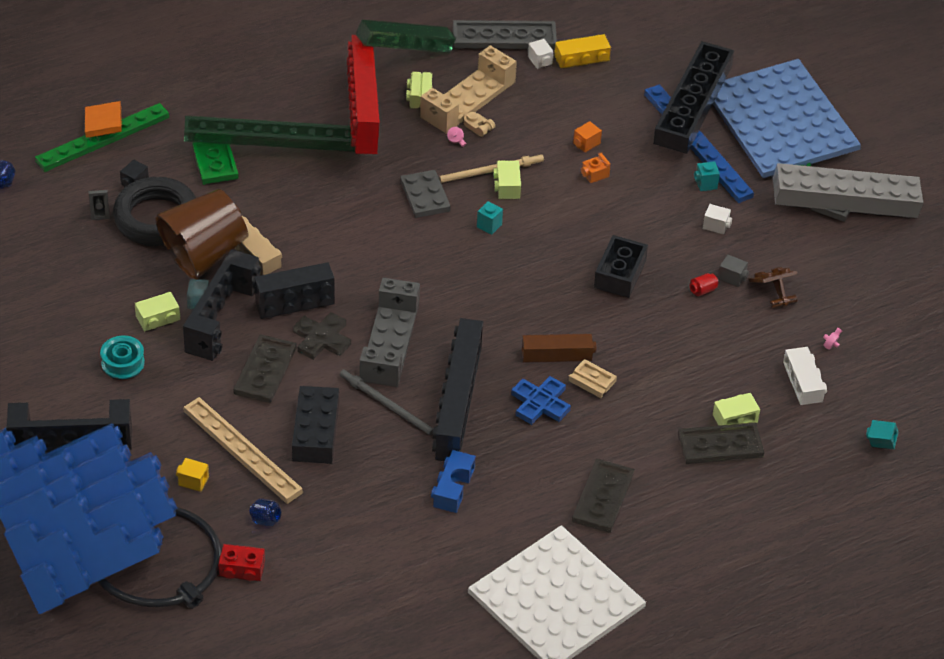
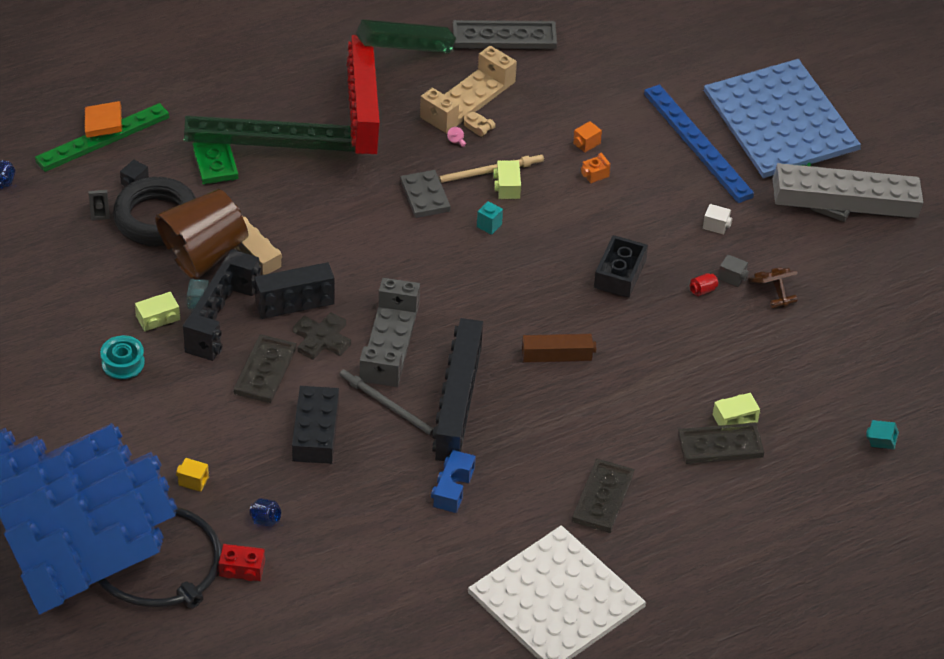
black plate [6,399,132,453] -> none
tan plate [184,397,303,504] -> none
yellowish green brick [406,72,432,109] -> none
blue plate [511,376,571,425] -> none
white brick [528,39,553,69] -> none
yellow brick [554,34,611,68] -> none
tan plate [568,359,617,398] -> none
black brick [653,41,734,154] -> none
teal brick [694,161,720,191] -> none
white brick [783,347,827,405] -> none
bright pink piece [823,327,842,350] -> none

